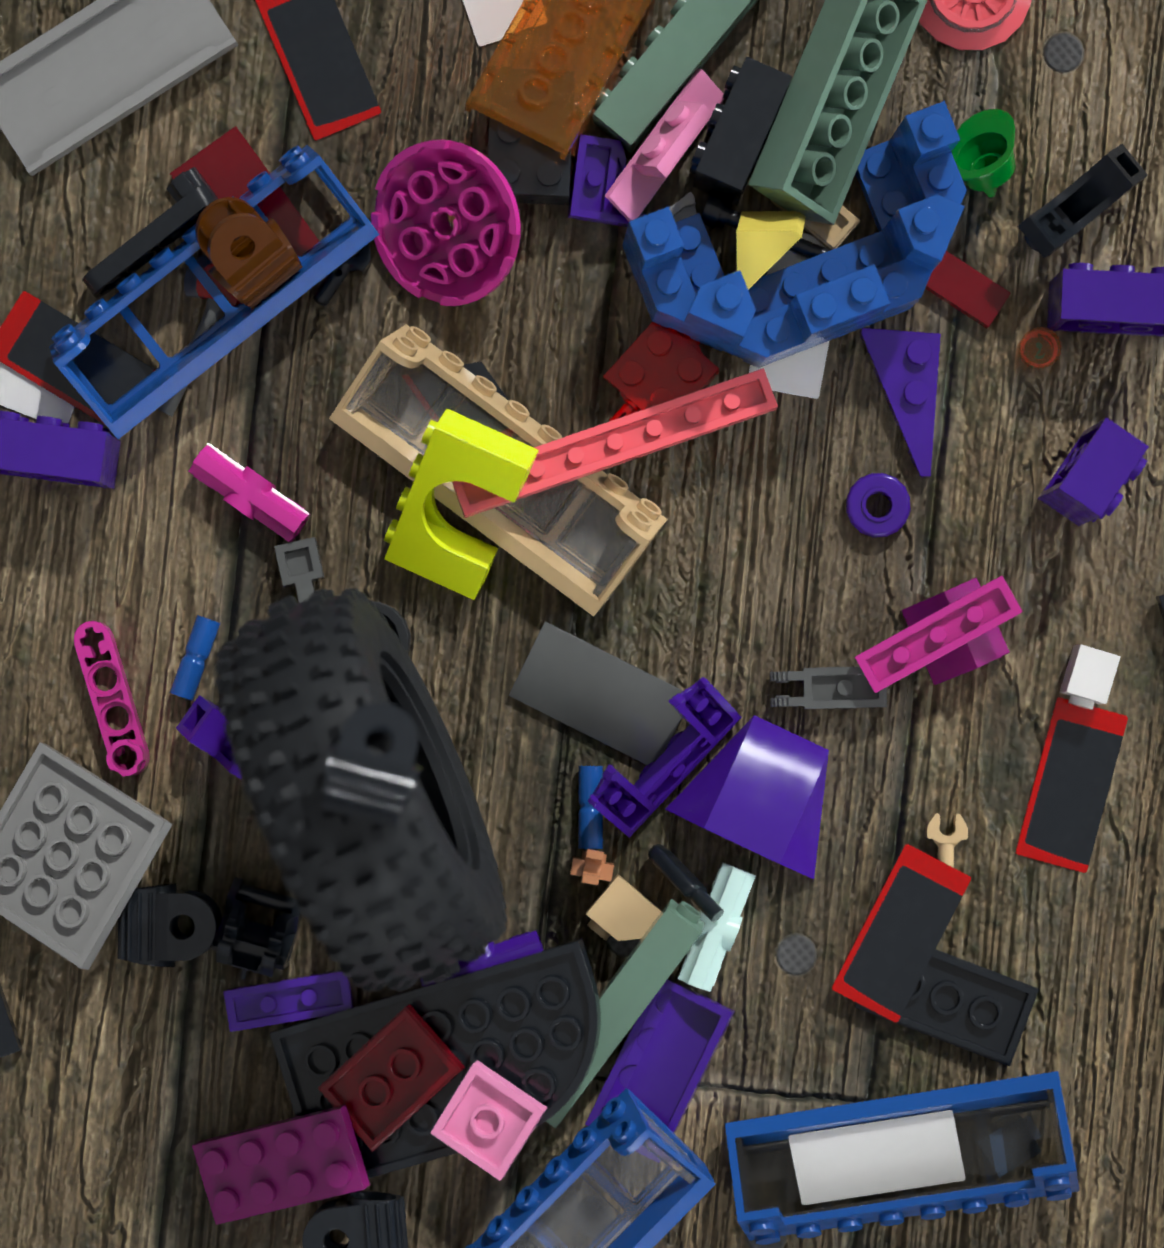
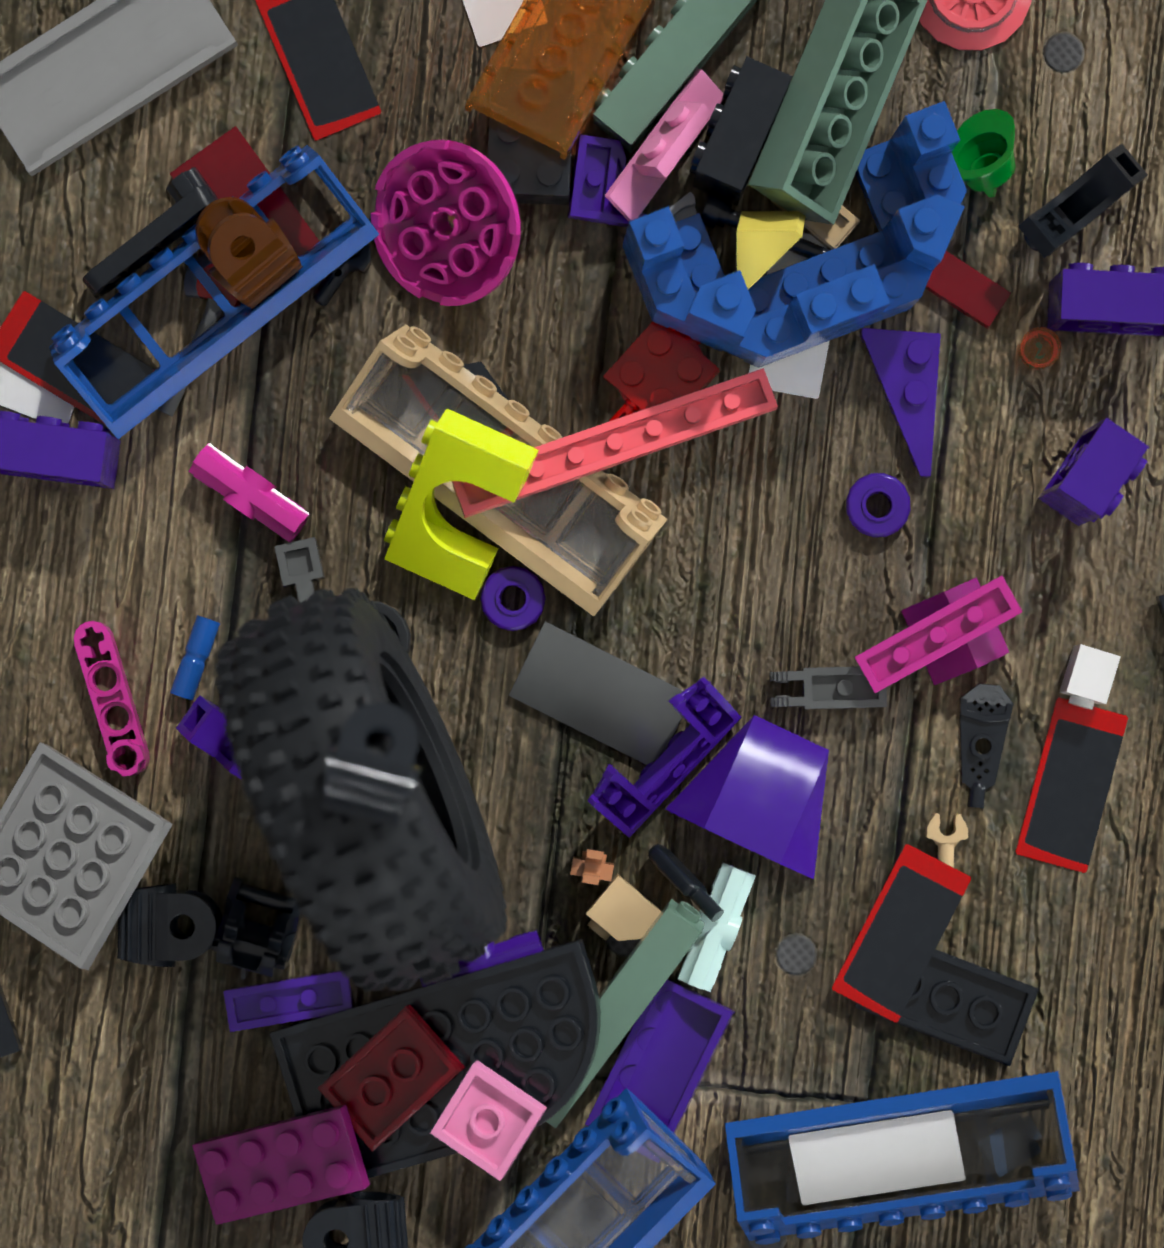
blue piece [578,766,603,849] -> none
none -> dark purple piece [480,566,546,631]
none -> black piece [959,684,1014,808]

